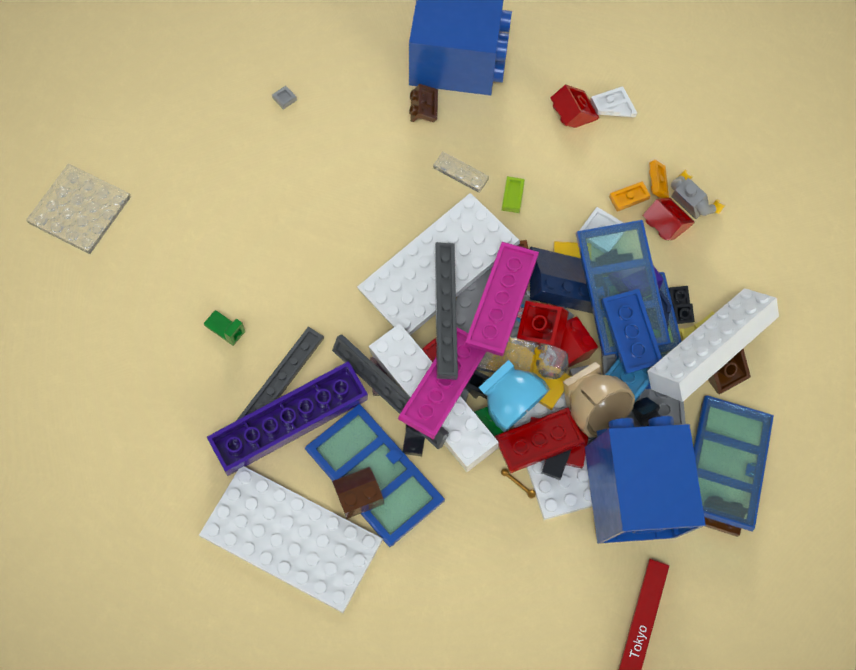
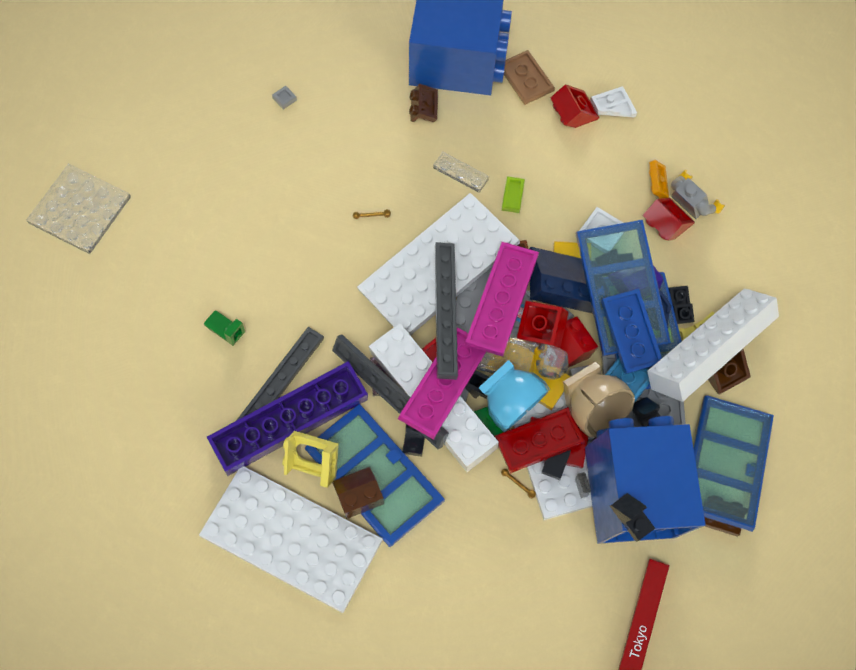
light orange plate [609,181,651,211] -> none
none -> light yellow panel [282,431,339,488]
none -> pearl gold hinge [353,209,391,219]
none -> medium nougat tile [504,50,555,105]
none -> clear smoke tile [575,472,591,498]
none -> black slope [610,493,655,542]

